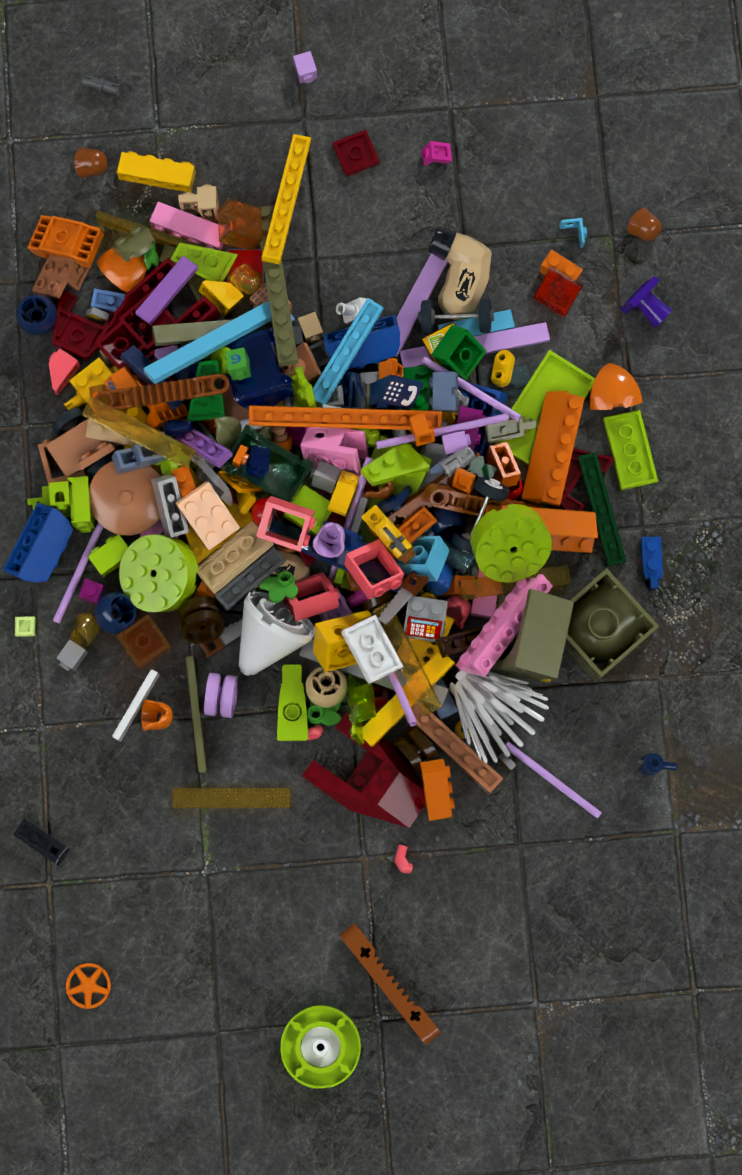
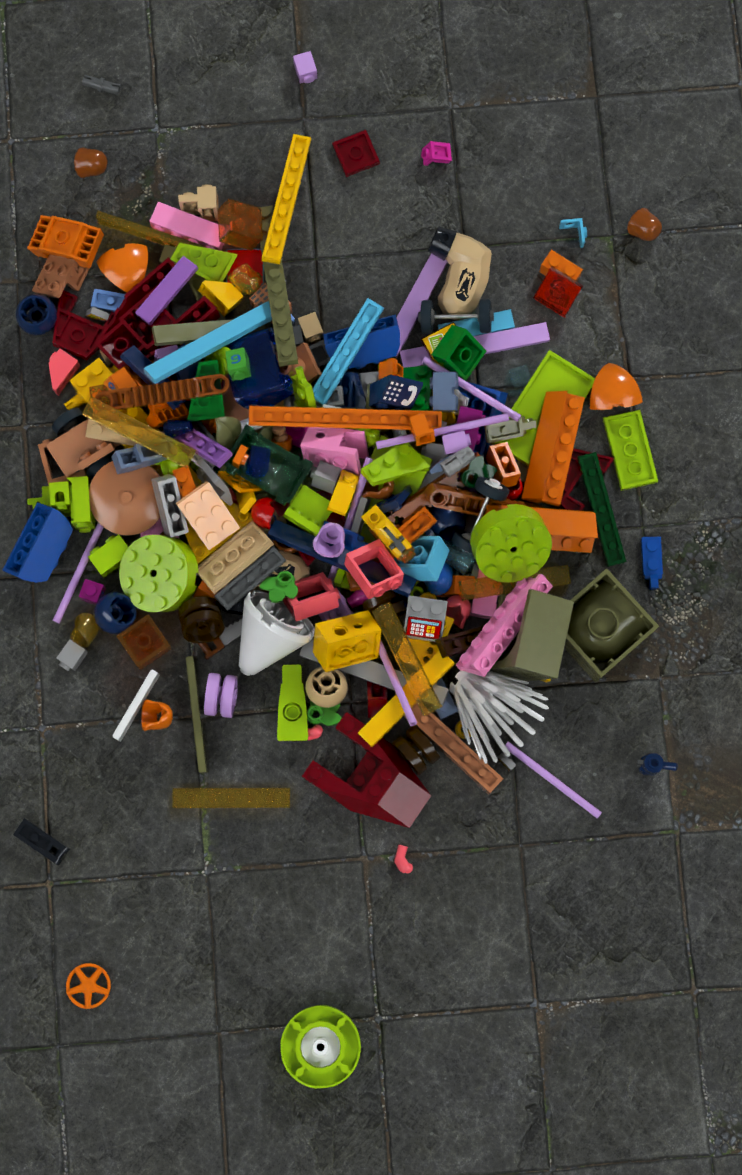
yellowish green tile [15,616,36,637] -> none
olive slope [111,226,156,262] -> none
yellow brick [117,151,196,192] -> none
bright green plate [144,243,159,270] -> none
coral window [256,496,316,552] -> none
white bracket [336,297,373,324] -> none
dark orange gear [339,923,441,1045] -> none
white tile [341,615,404,684] -> none
clear neon green bracket [347,675,376,745] -> none
piece [377,571,429,624] -> none
orange brick [420,759,455,821] -> none
orange tile [452,468,476,494] -> none
yellow plate [491,350,515,388] -> none
dark purple plant [620,276,673,328] -> none

